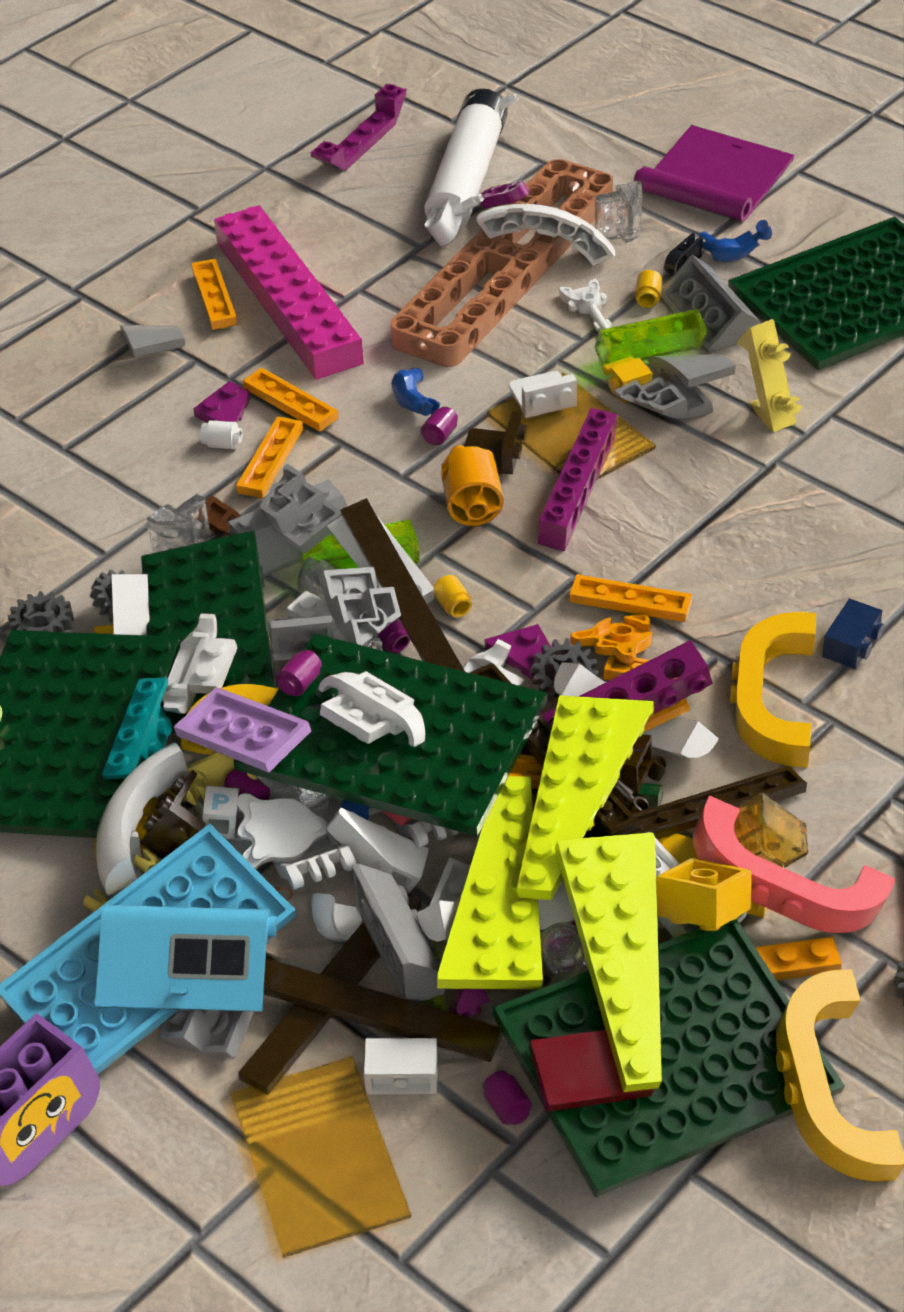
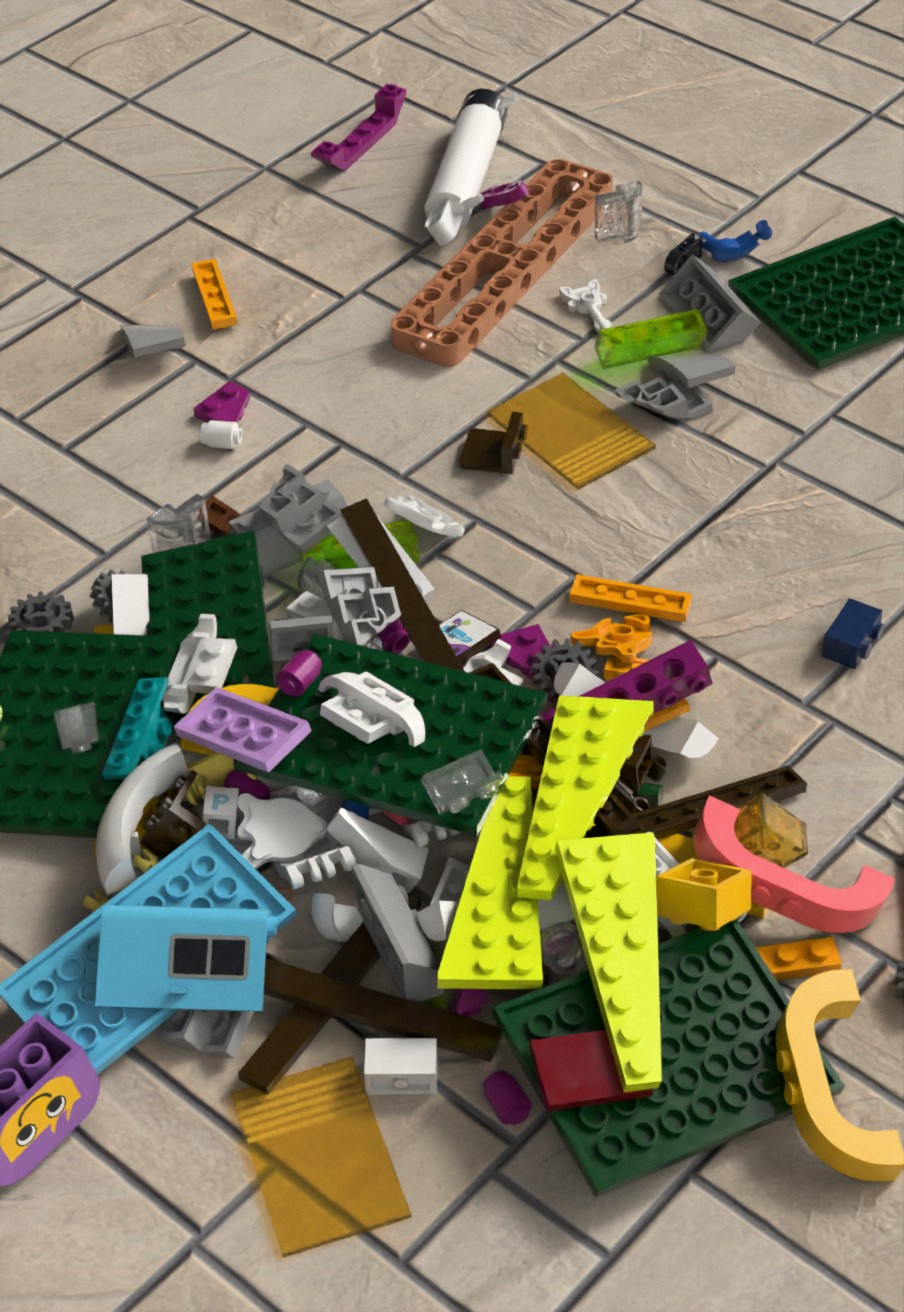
dark pink brick [214,205,364,380] -> none
light orange plate [236,416,303,499] -> none
light orange plate [242,367,339,432] -> none
blue arm [391,367,440,416] -> none
magenta brick [421,406,458,446] -> none
yellow brick [433,575,472,618] -> none
light orange cylinder [441,445,504,526] -> none
white brick [476,204,615,266] -> none
white bracket [509,371,577,418] -> none
magenta brick [538,408,617,551] -> none
yellow brick [602,356,652,403] -> none
magenta door [634,125,795,222] -> none
yellow brick [635,270,662,308] -> none
yellow arch [730,612,816,768] -> none
light yellow hose [736,319,802,432] -> none
none -> clear slope [54,701,98,753]
none -> white tile [384,495,465,538]
none -> clear bracket [421,749,504,814]
none -> tile [439,610,501,665]

